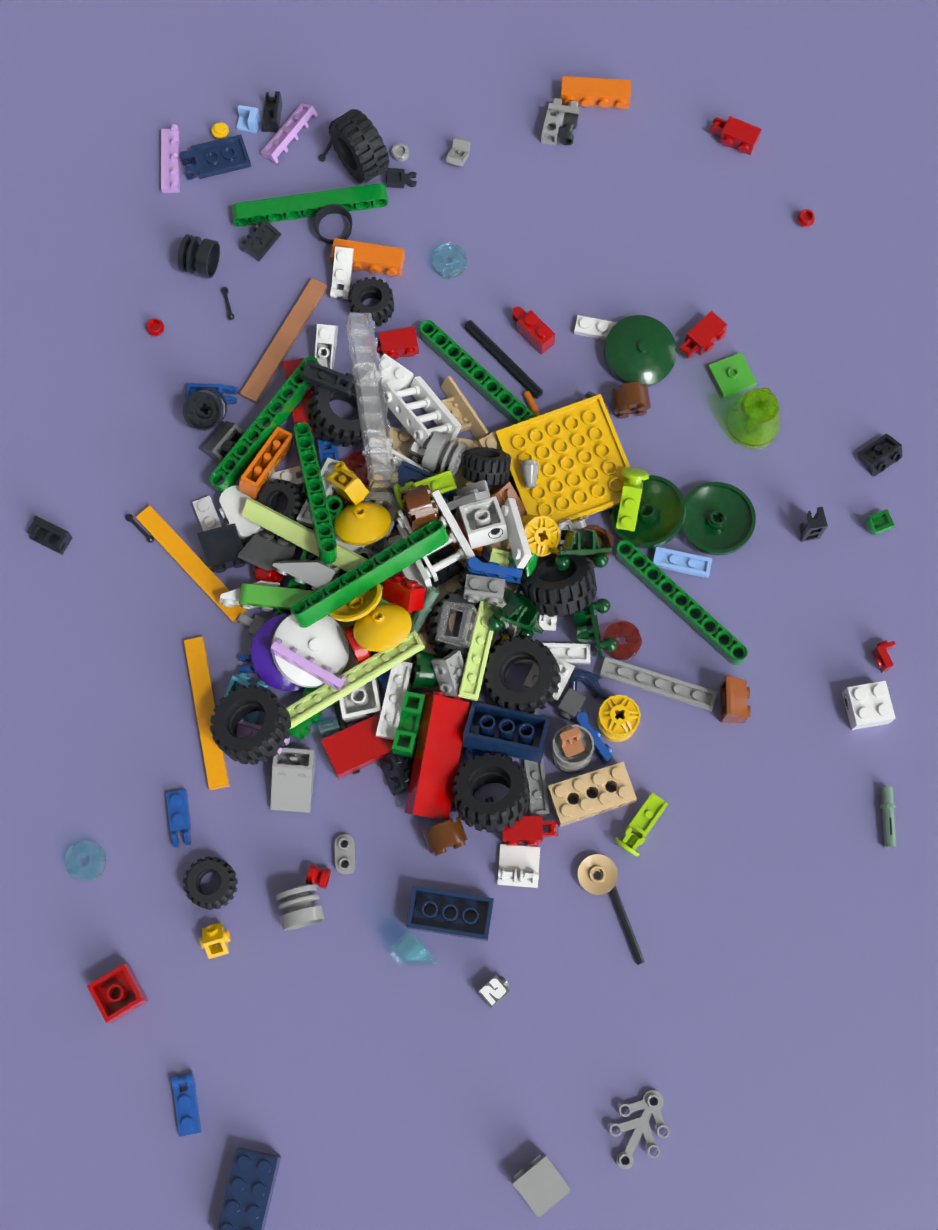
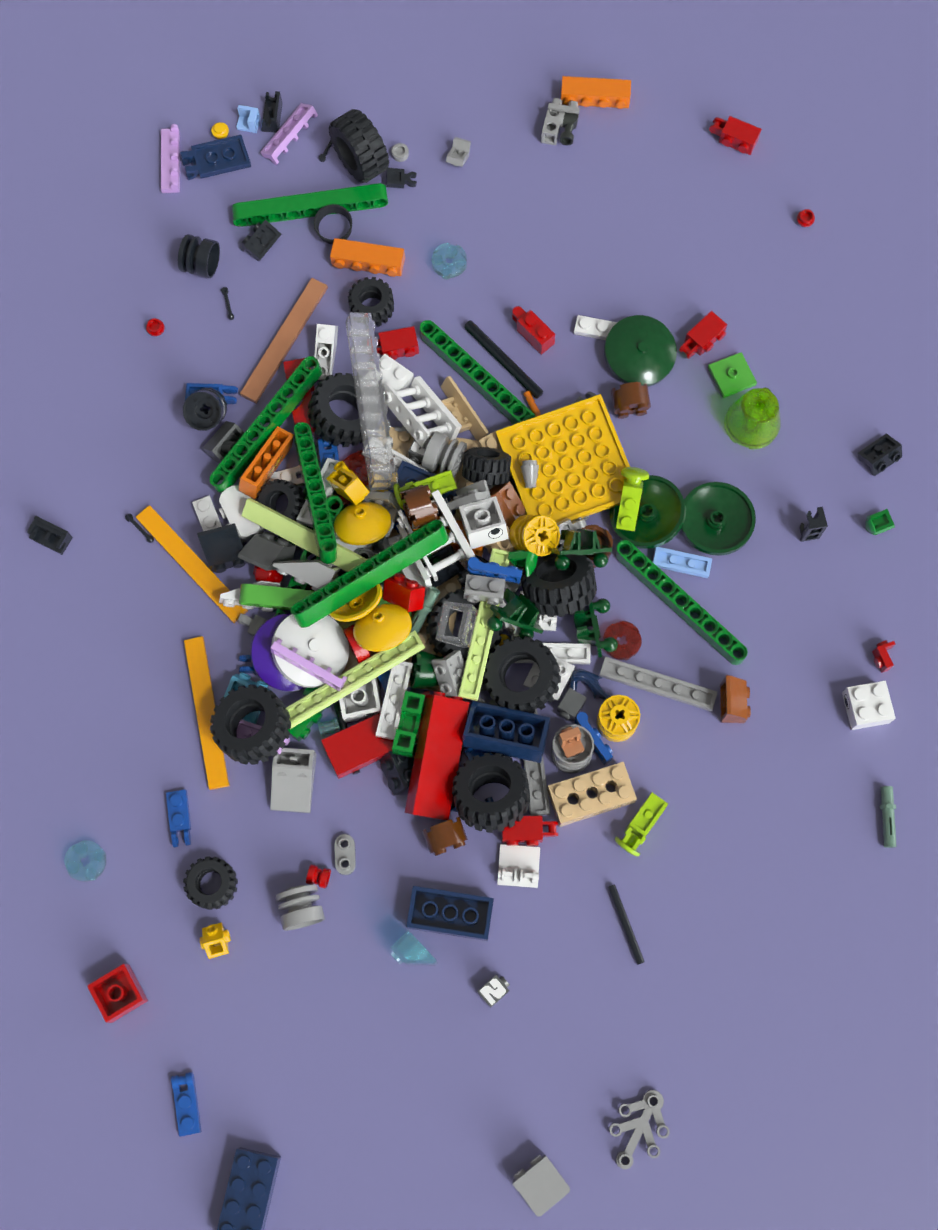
black plate [300,360,356,399] -> none
white plate [330,246,354,300] -> none
white plate [501,498,532,569] -> none
tan dish [577,854,618,895] -> none

